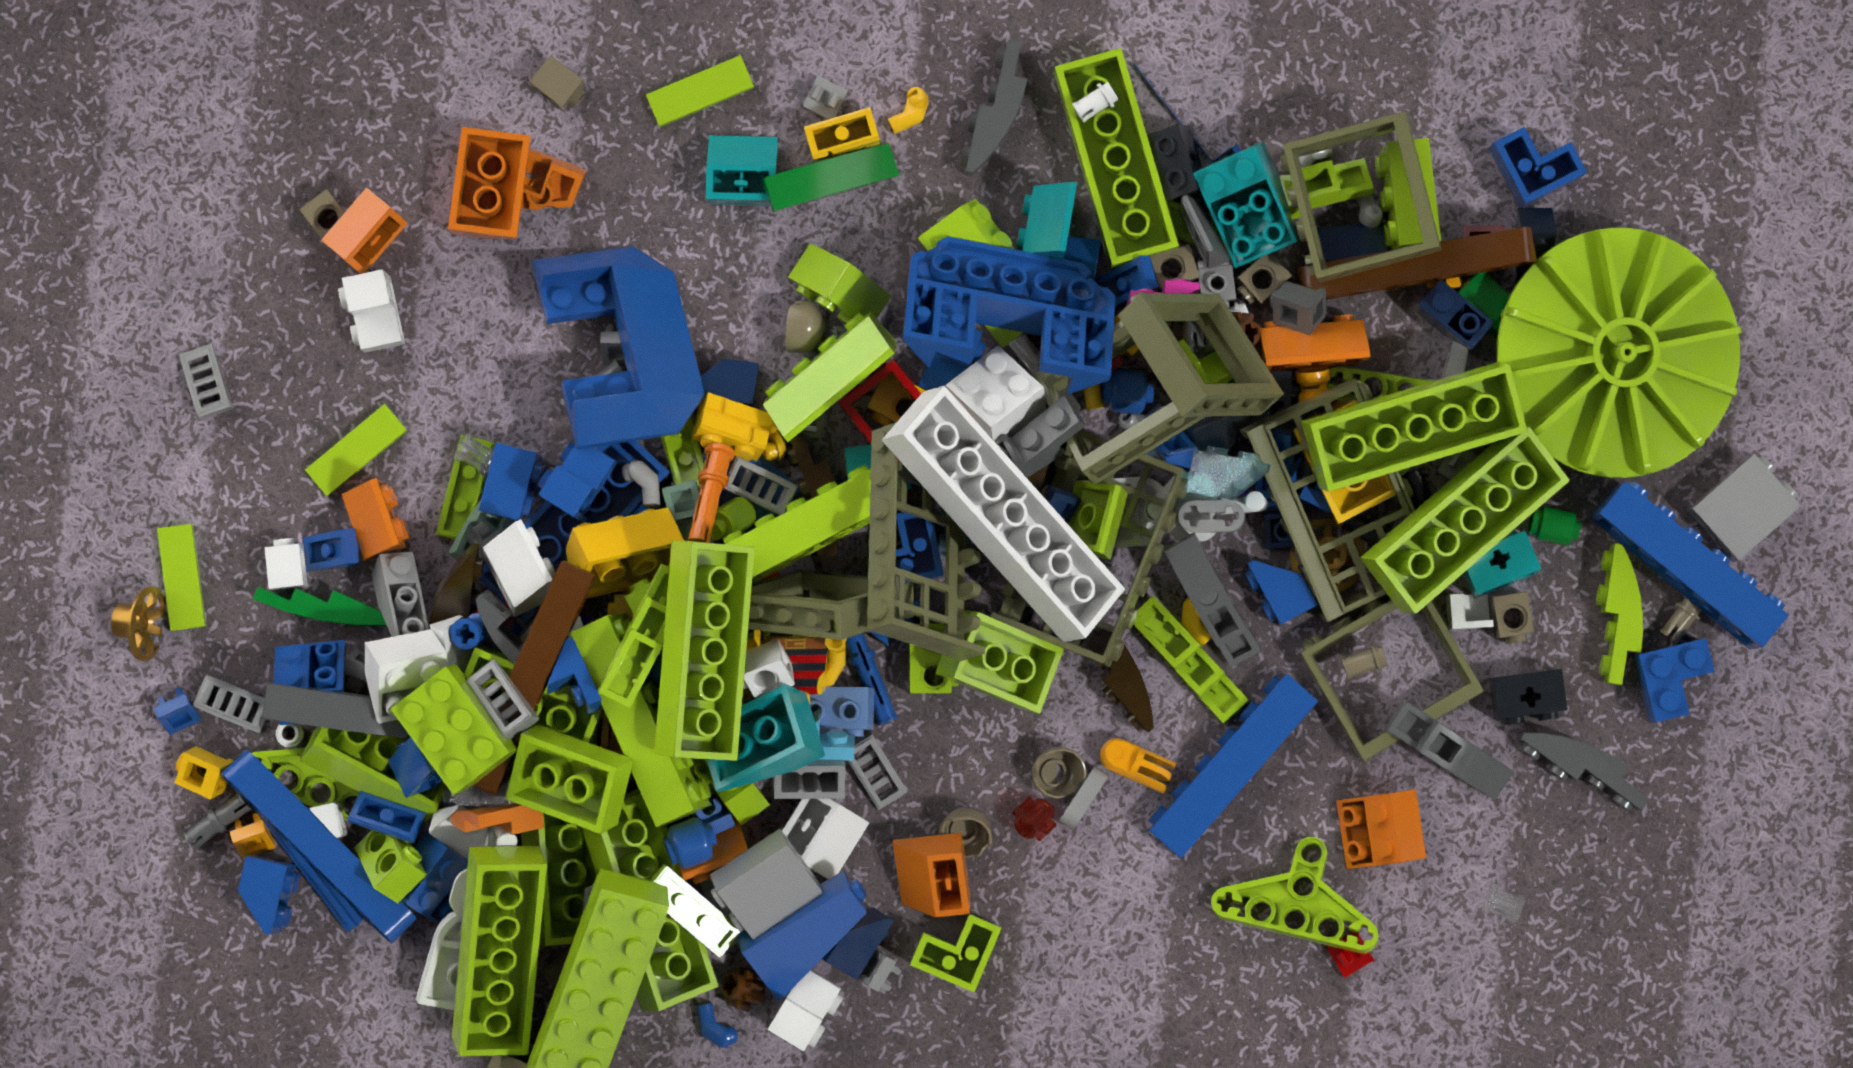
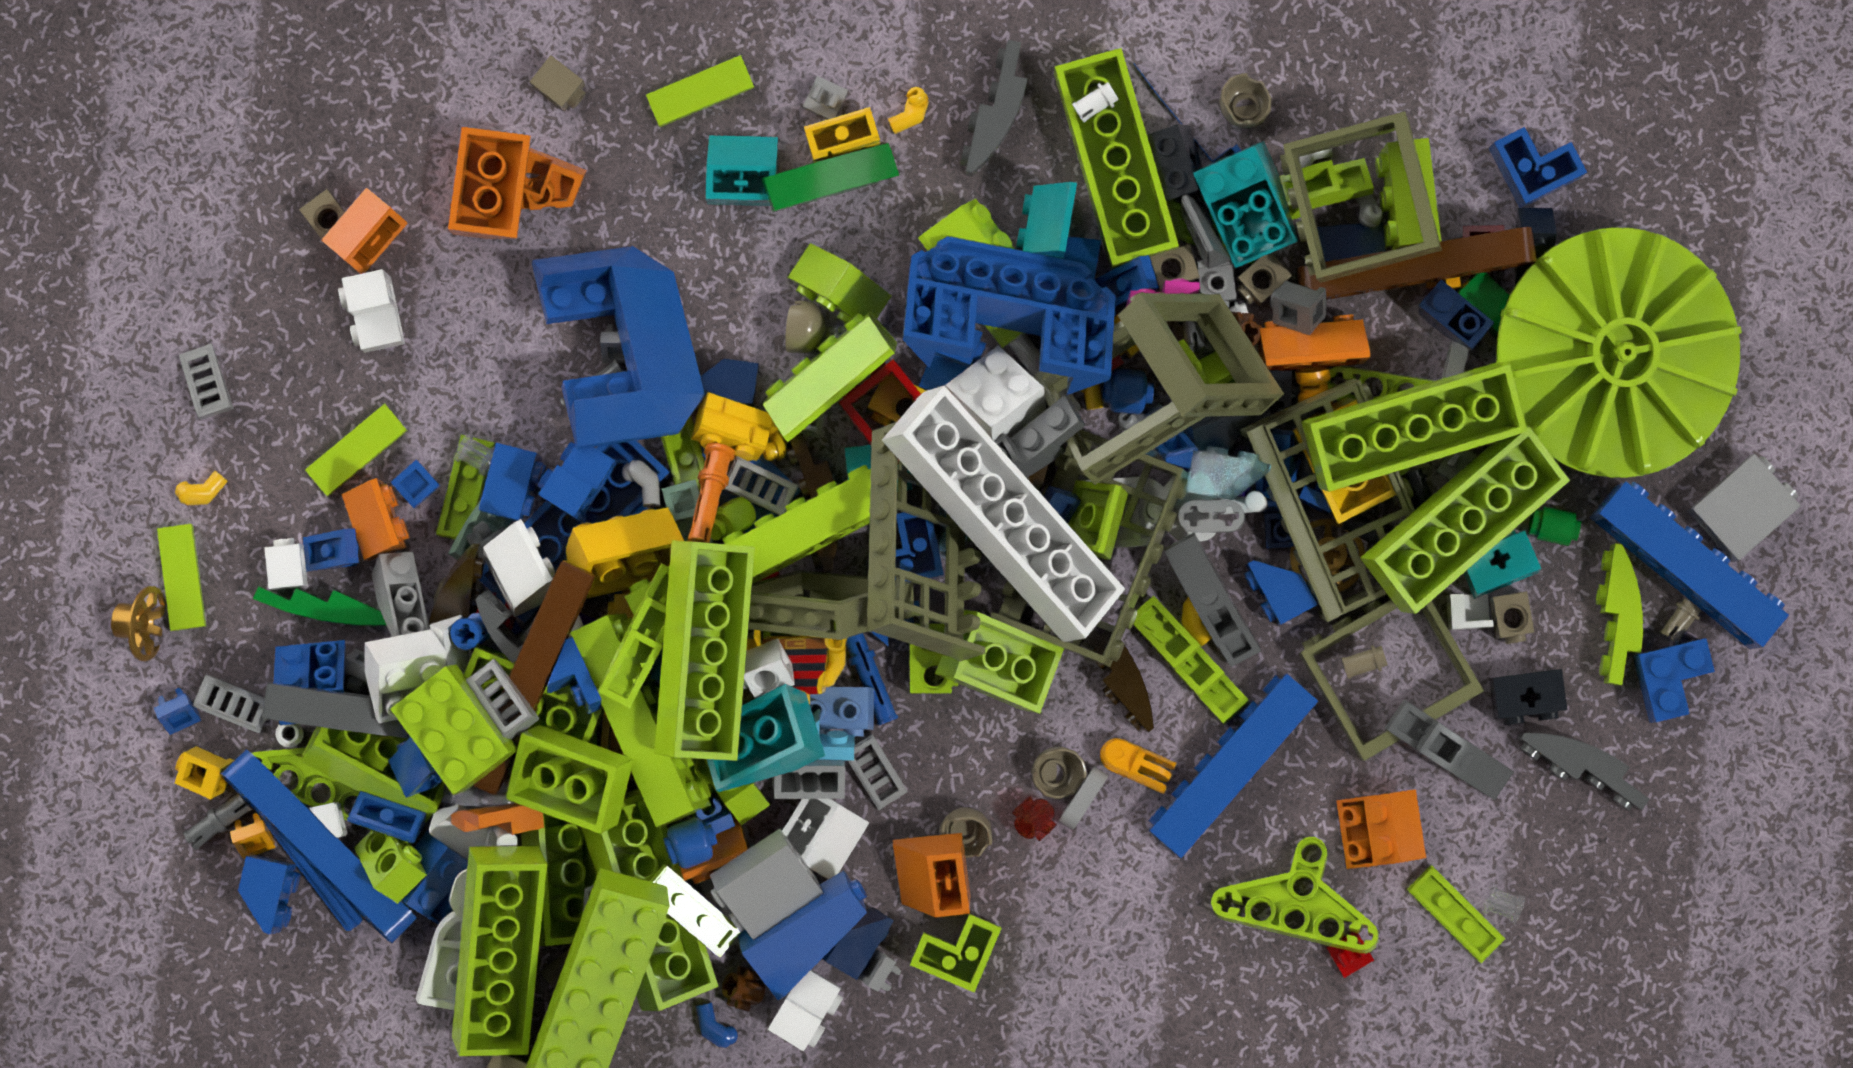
none -> yellow arm [175,470,228,506]
none -> blue tile [391,459,440,509]
none -> dark tan hair [1219,73,1272,129]
none -> lime tile [1406,865,1505,963]

